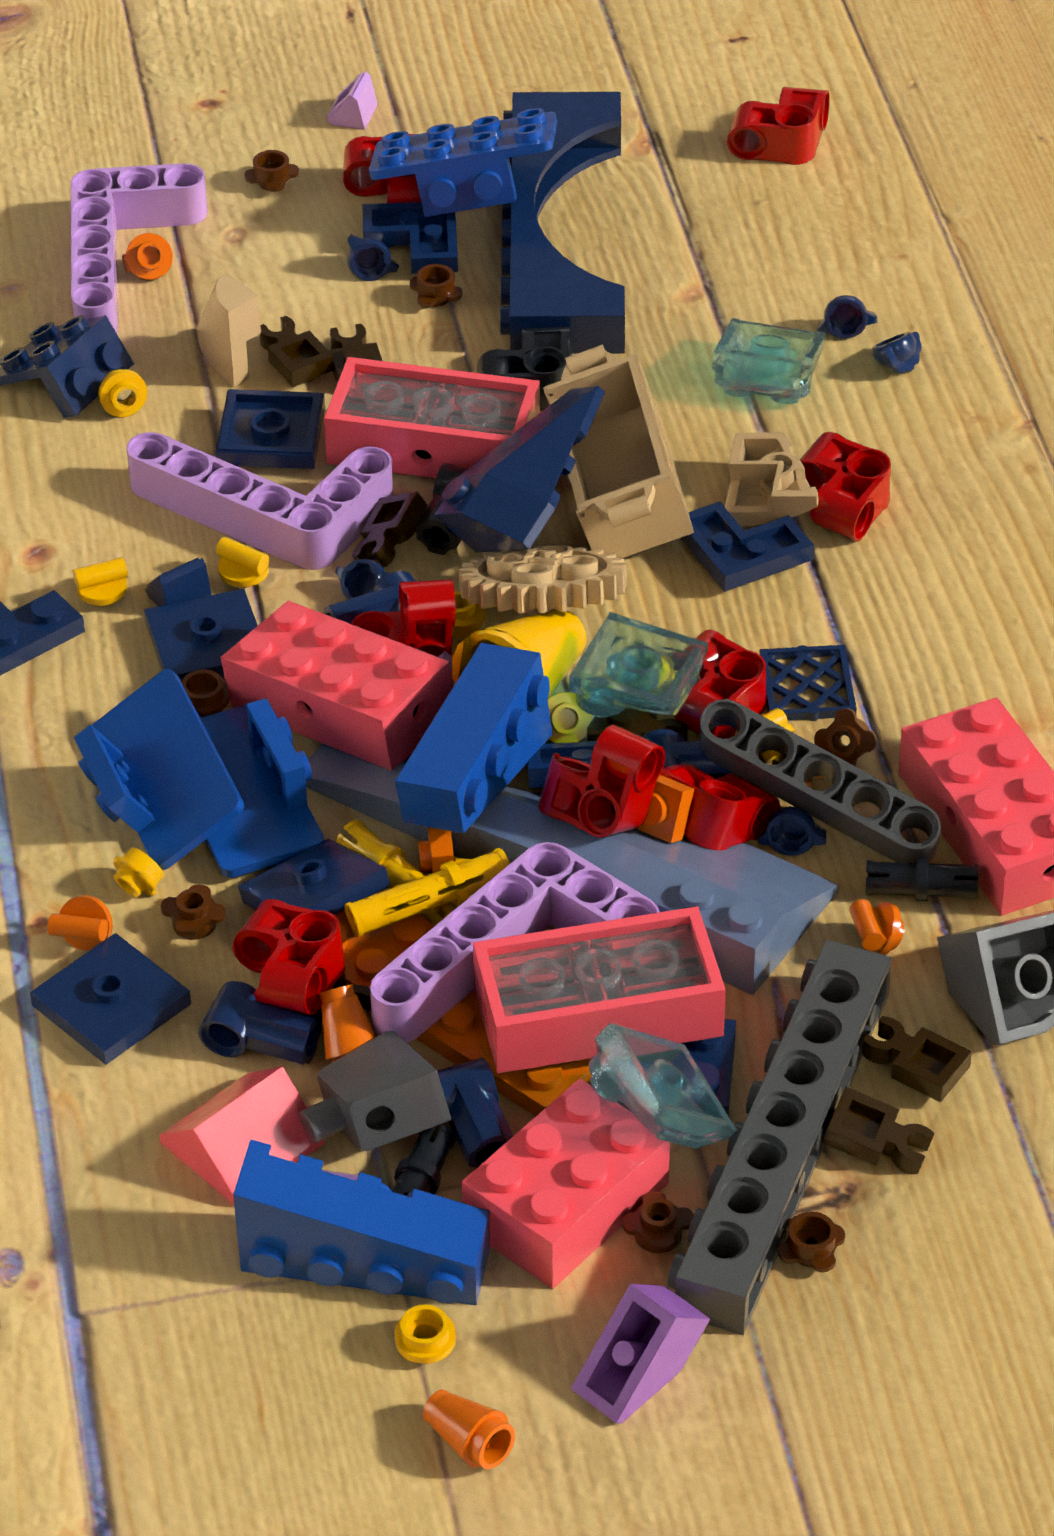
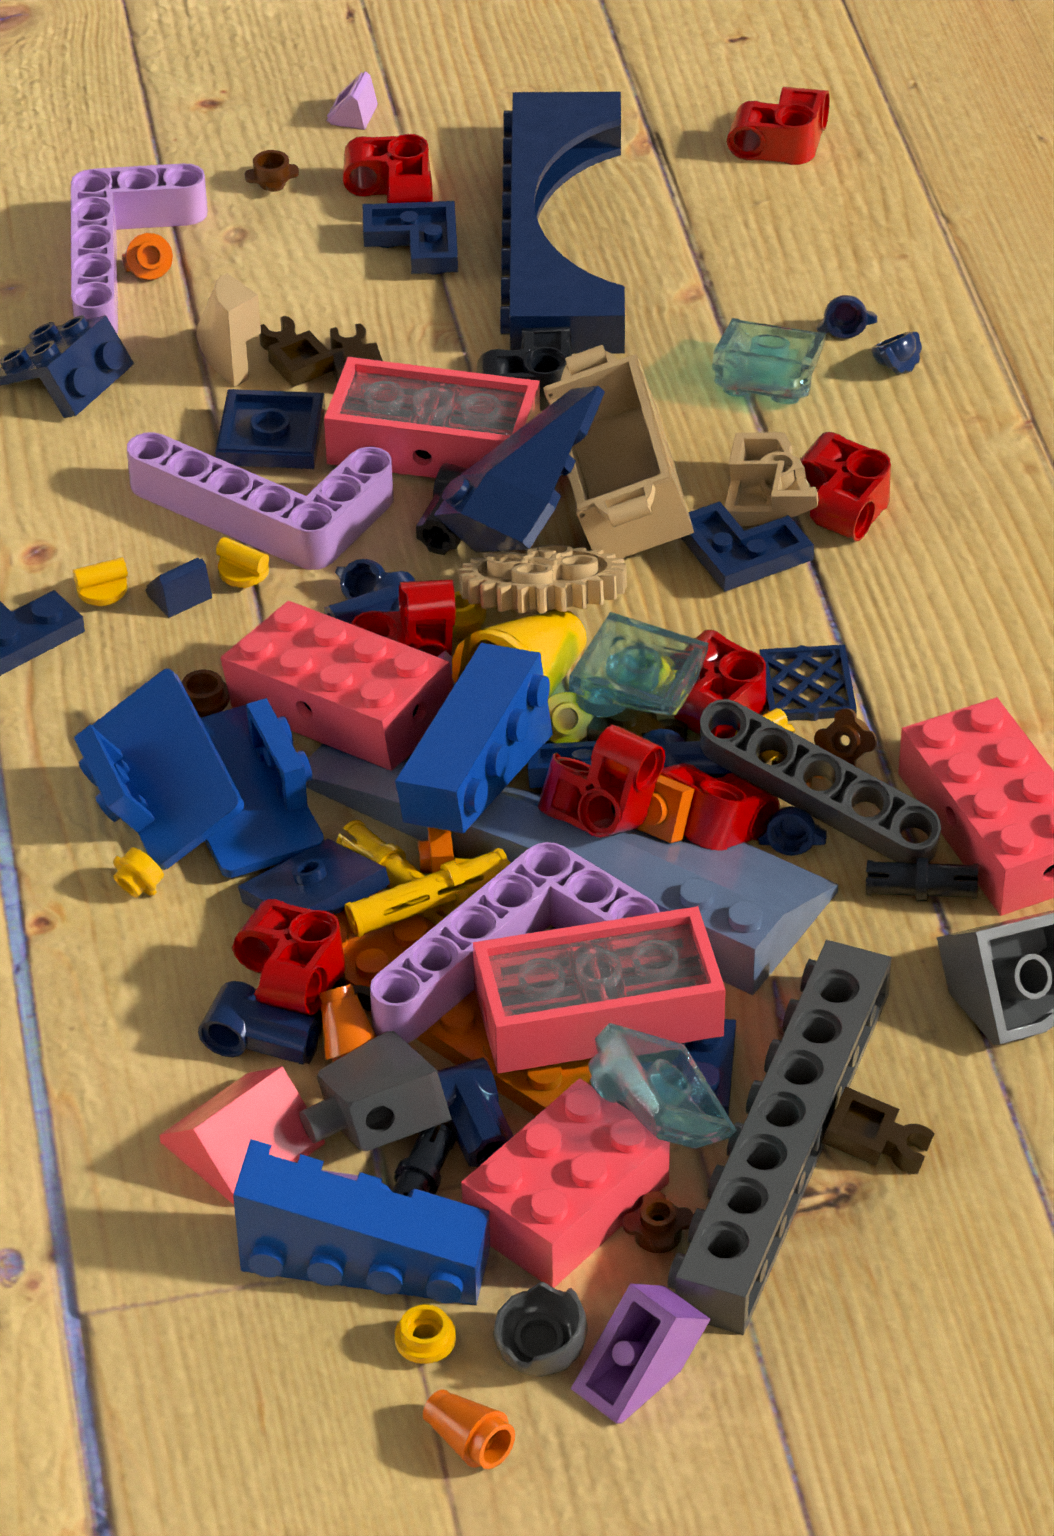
dark blue plate [30,933,191,1065] -> none
orange plate [48,895,113,951] -> none
yellow plate [98,369,147,417] -> none
dark blue plate [144,589,258,682] -> none
reddish brown plate [160,885,226,940] -> none
dark blue piece [347,233,399,281] -> none
dark brown plate [352,491,428,568] -> none
blue bracket [369,108,557,217] -> none
reddish brown plate [410,264,463,307] -> none
reddish brown plate [778,1212,845,1273] -> none
orange plate [849,899,904,955] -> none
dark brown plate [862,1016,972,1103] -> none
none -> dark grey hair [493,1282,588,1377]

